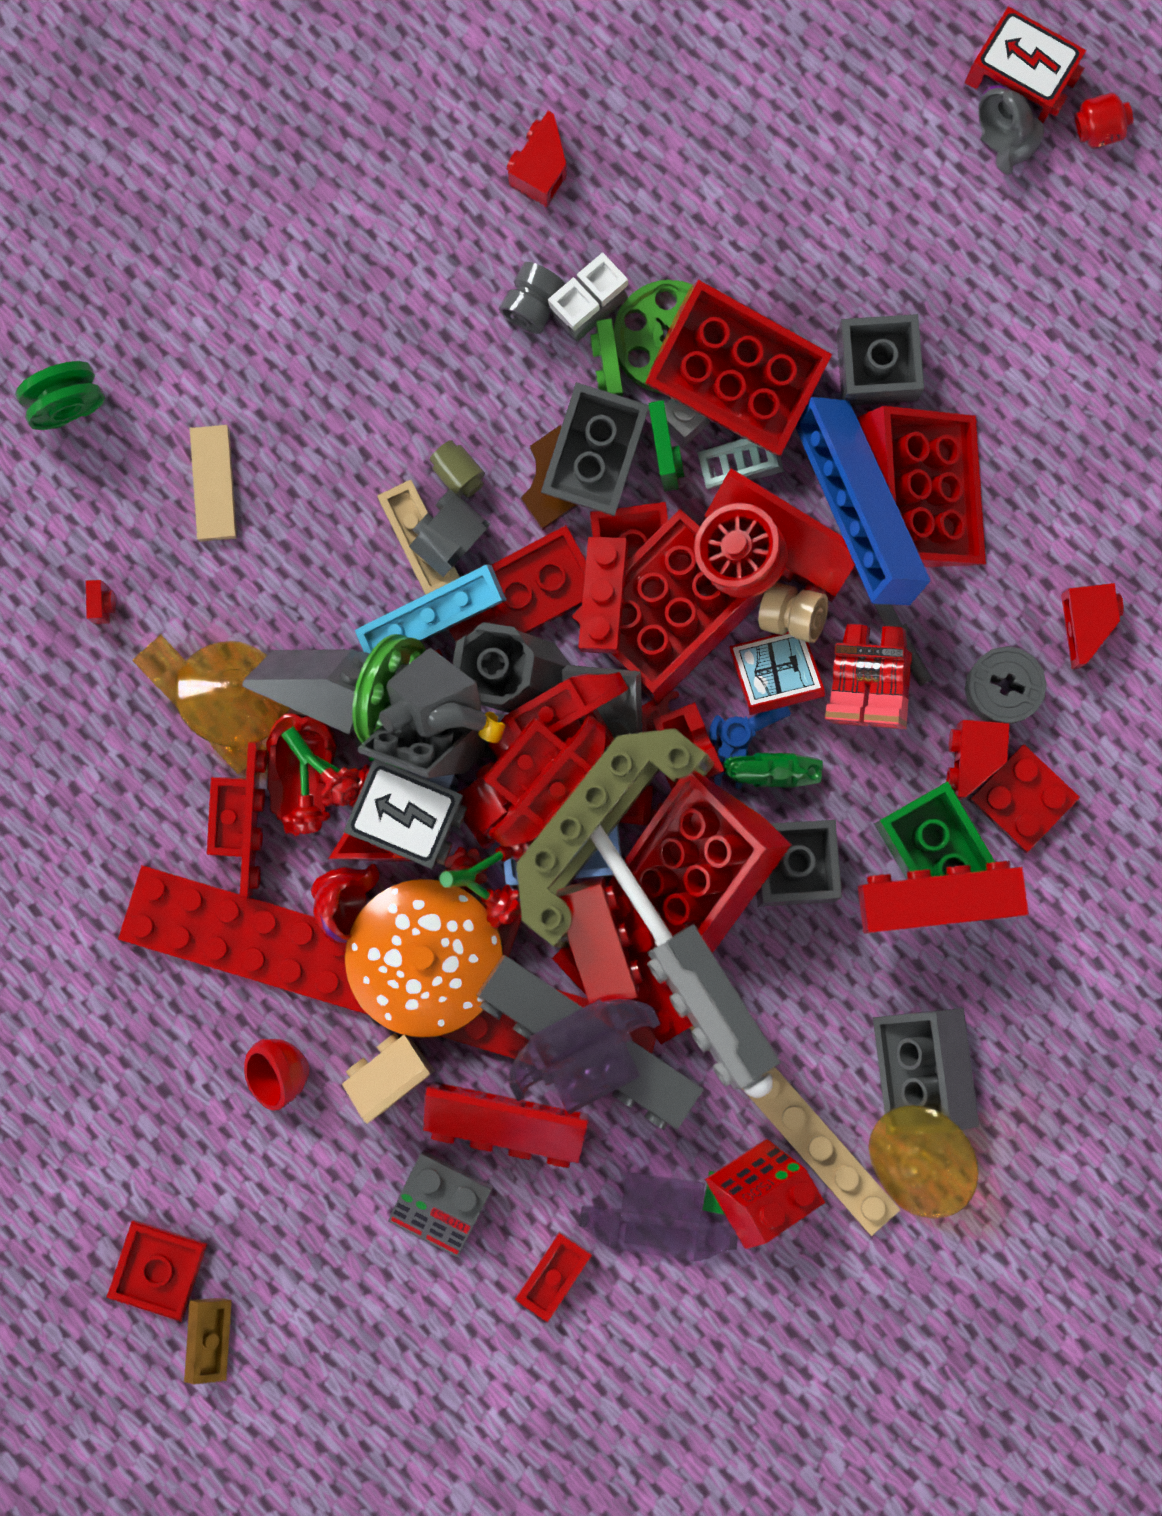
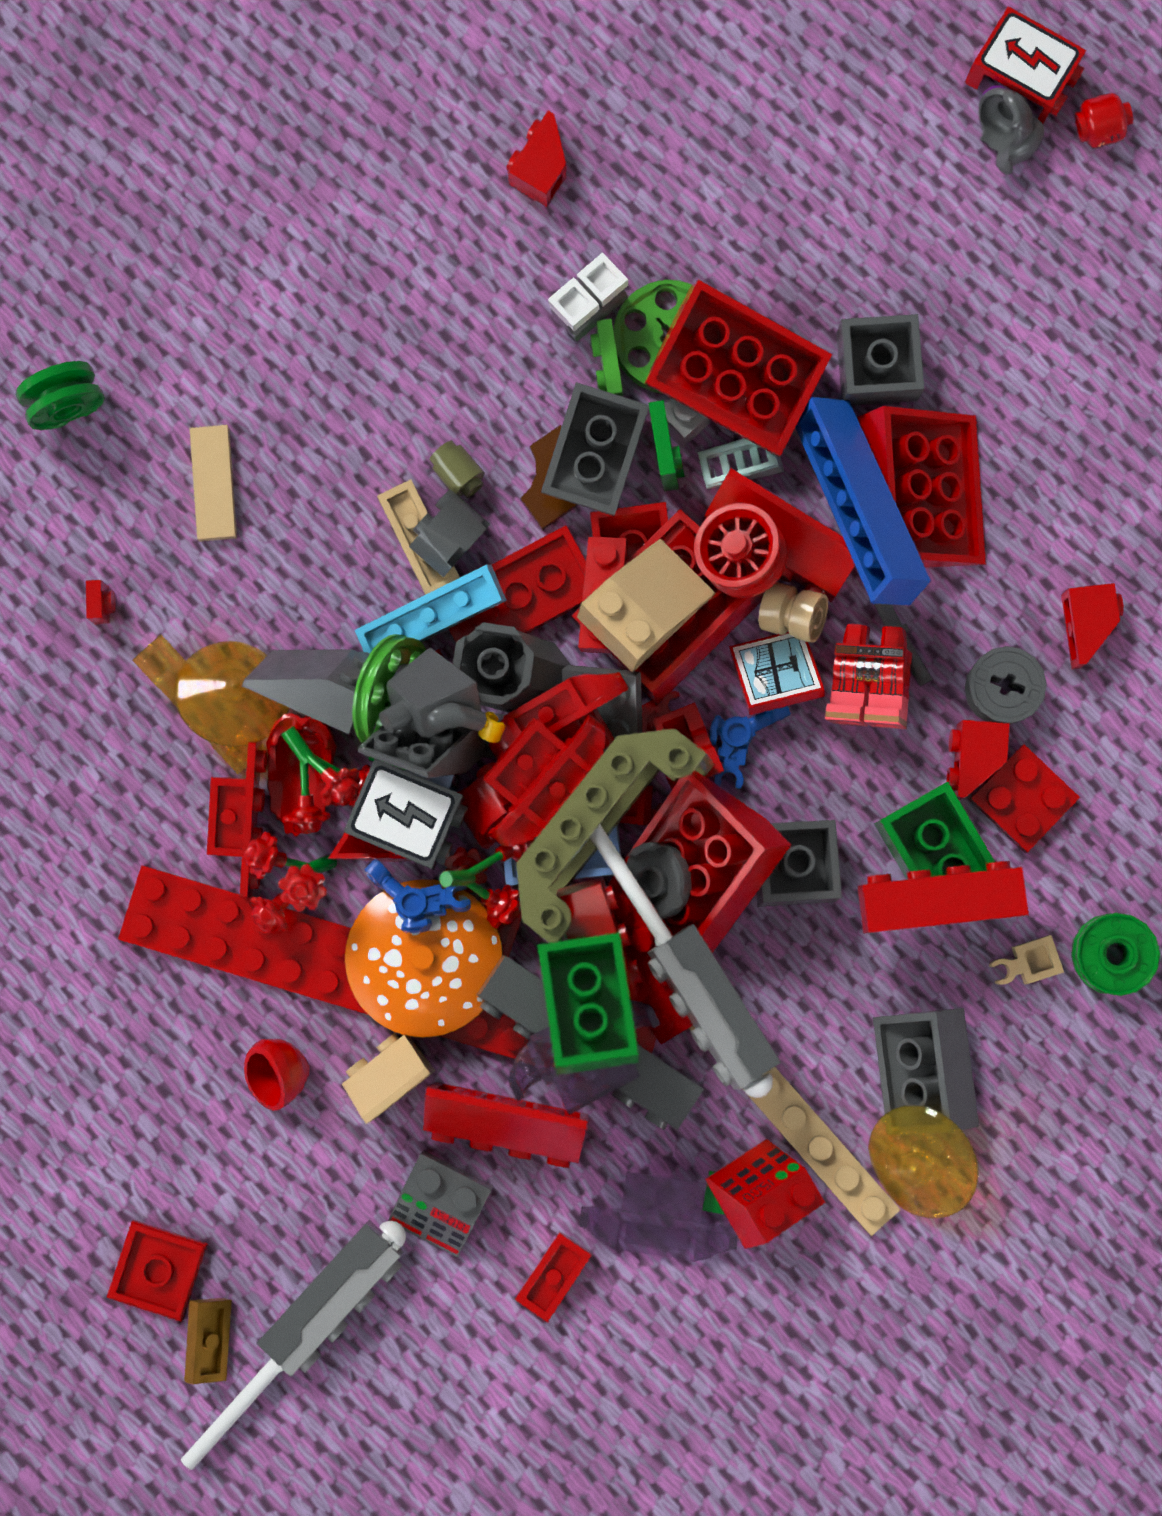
red hair [311,864,379,943] -> none
dark grey wheel [498,262,565,334] -> none
green hinge [722,753,823,787] -> none
none -> piece [181,1220,406,1470]
none -> red plant [243,832,337,933]
none -> blue piece [364,859,472,933]
none -> green brick [538,933,639,1075]
none -> tan slope [577,539,715,672]
none -> dark grey tile [626,842,692,920]
none -> tan plate [989,935,1064,985]
none -> green wheel [1071,913,1160,996]

